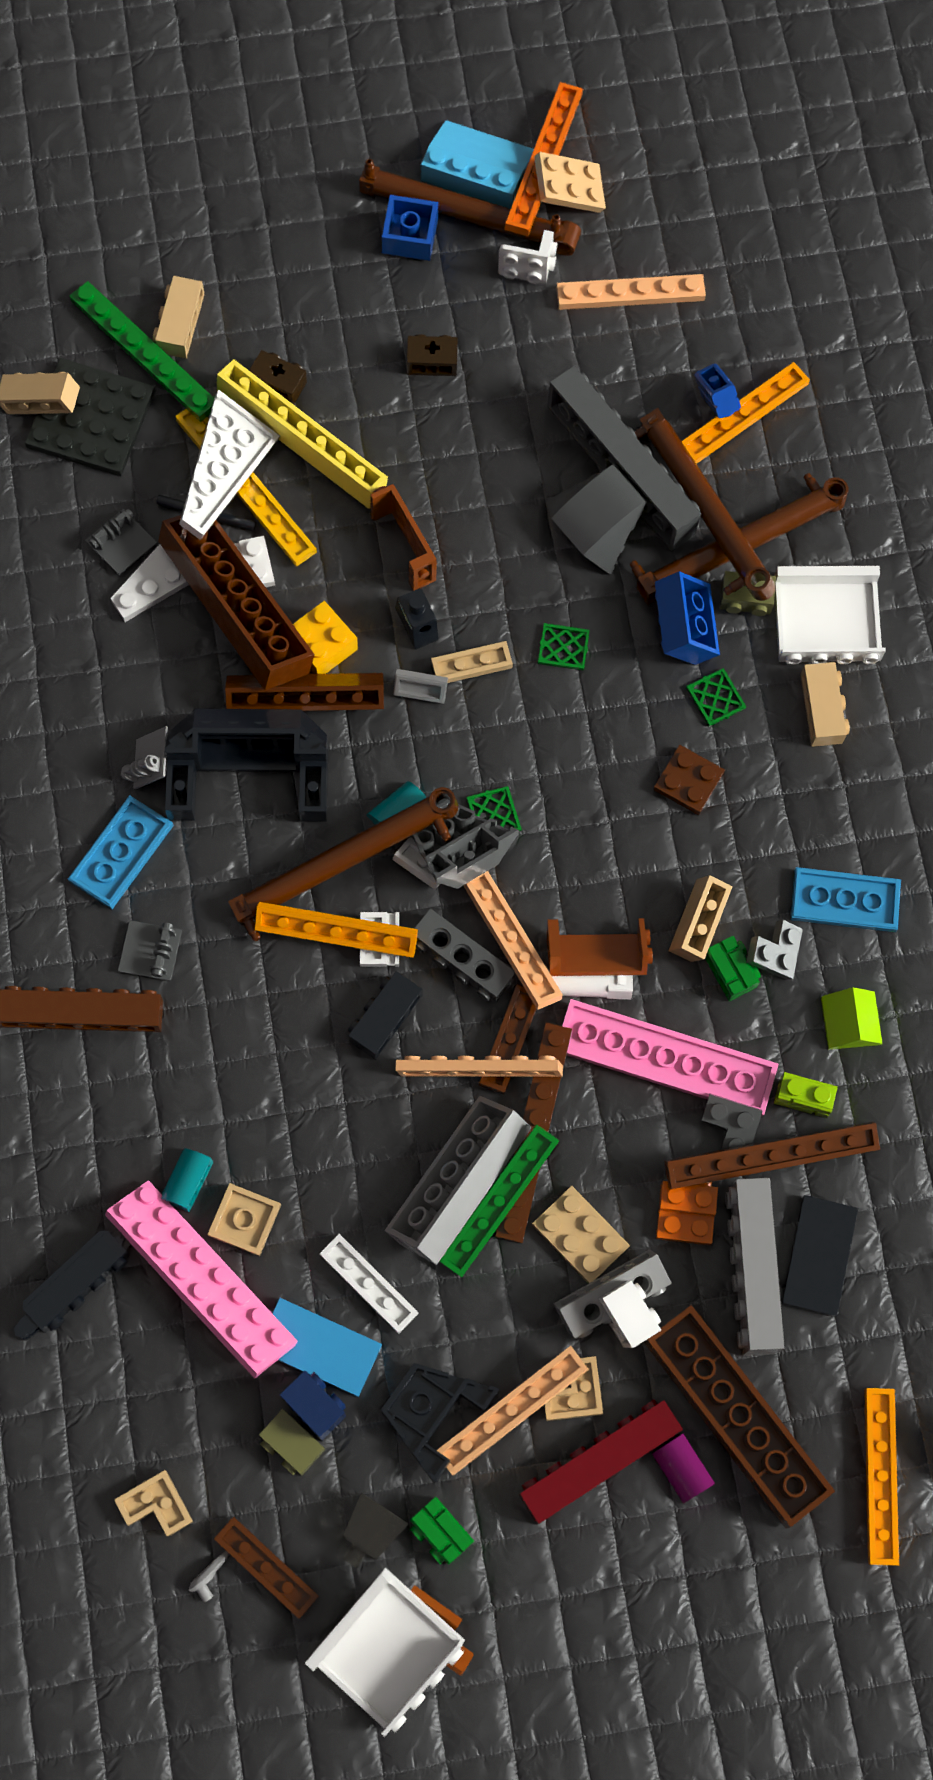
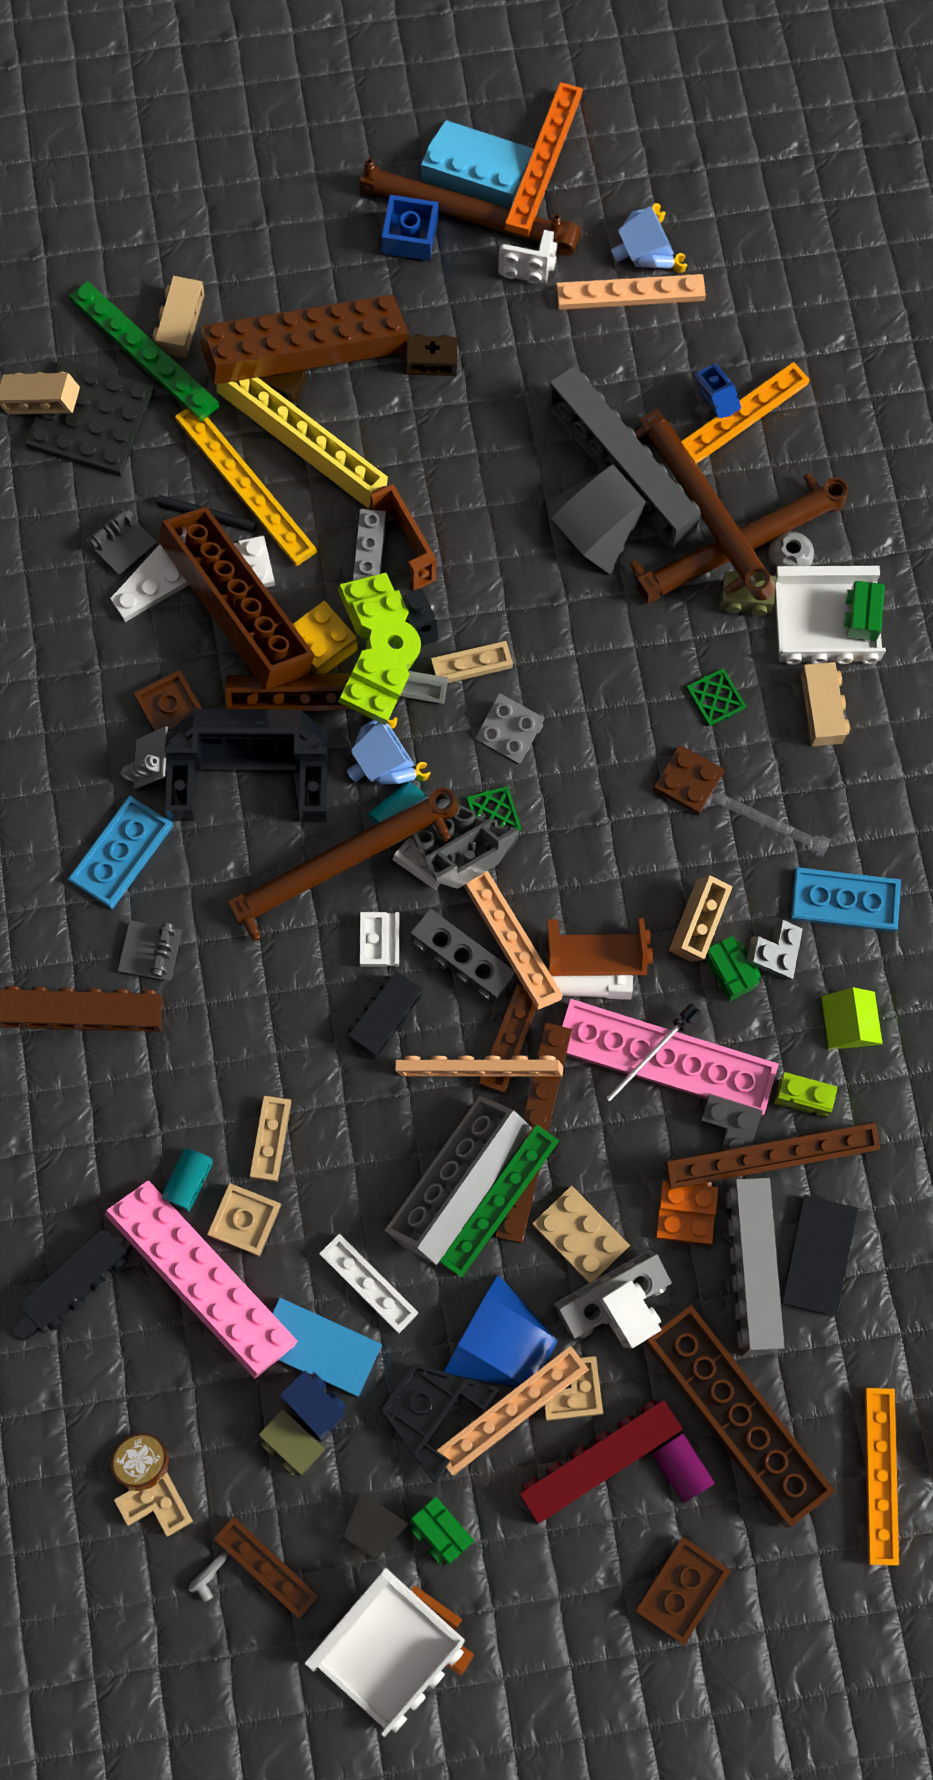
white wing [179,390,280,540] -> none
light orange plate [255,902,418,958] -> none
tan plate [534,152,606,213] -> none
green window [538,623,590,671] -> none
blue brick [655,571,720,665] -> none
none -> tile [111,1433,169,1491]
none -> reddish brown plate [134,670,202,732]
none -> reddish brown brick [200,294,409,385]
none -> tan plate [250,1096,291,1182]
none -> lime plate [337,573,421,725]
none -> light blue torso [347,717,430,785]
none -> light grey brick [353,509,386,581]
none -> blue wedge [444,1275,558,1388]
none -> light grey hinge [475,693,545,764]
none -> flat silver piece [606,1004,701,1102]
none -> light blue torso [611,203,687,273]
none -> reddish brown plate [635,1536,731,1645]
none -> clear piece [712,792,832,858]
none -> light grey piece [767,531,814,571]
none -> green brick [843,581,885,641]

